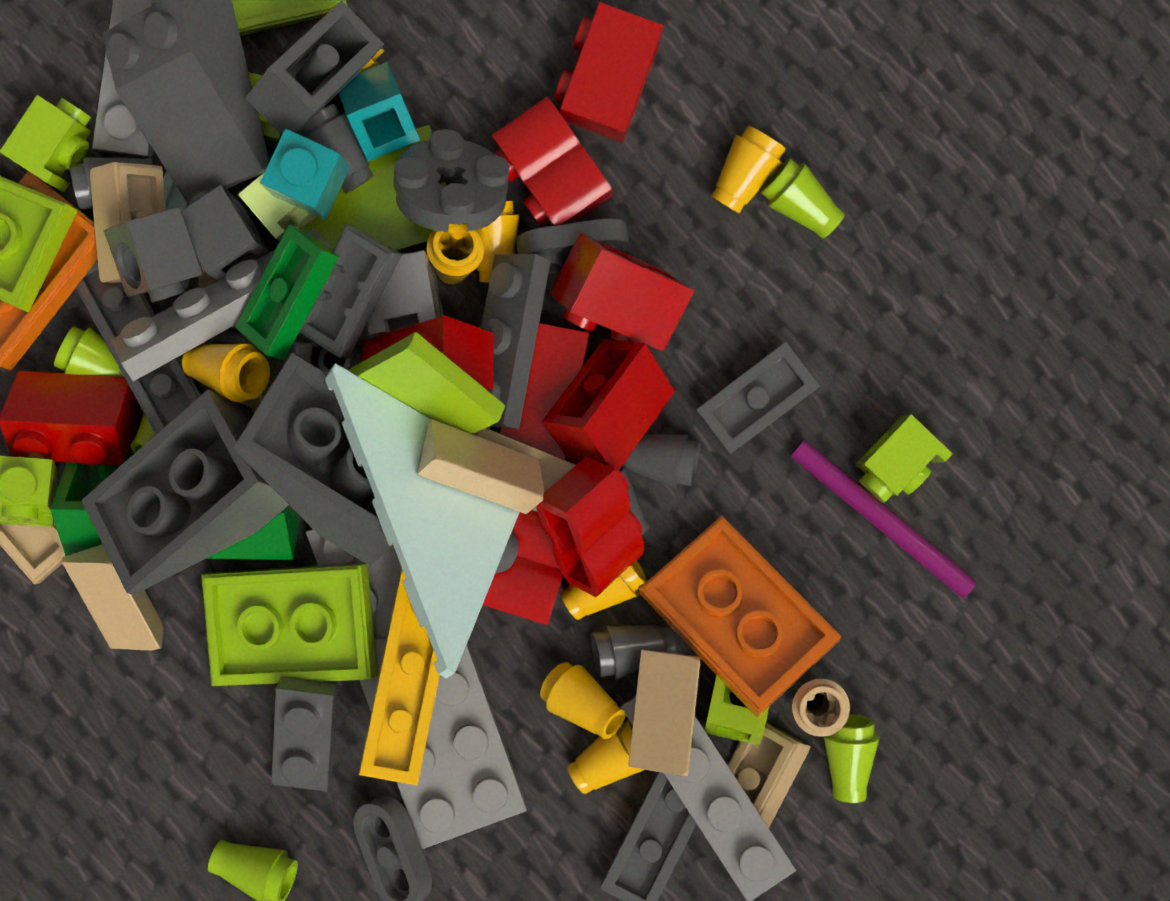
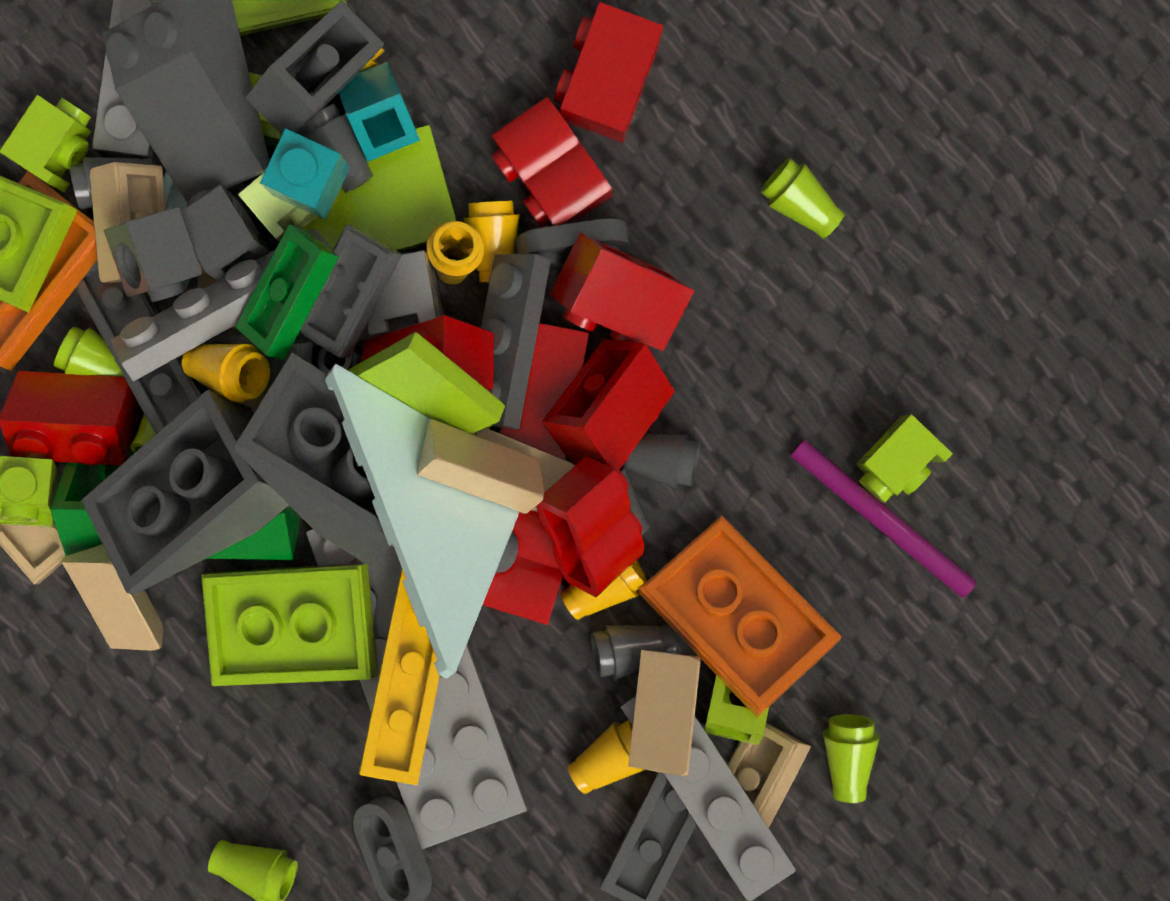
dark grey plate [271,676,338,792] -> none
dark grey plate [393,129,510,232] -> none
yellow cone [540,662,625,740] -> none
dark grey plate [695,342,820,455] -> none
yellow cone [711,125,786,214] -> none
tan cone [792,679,850,737] -> none

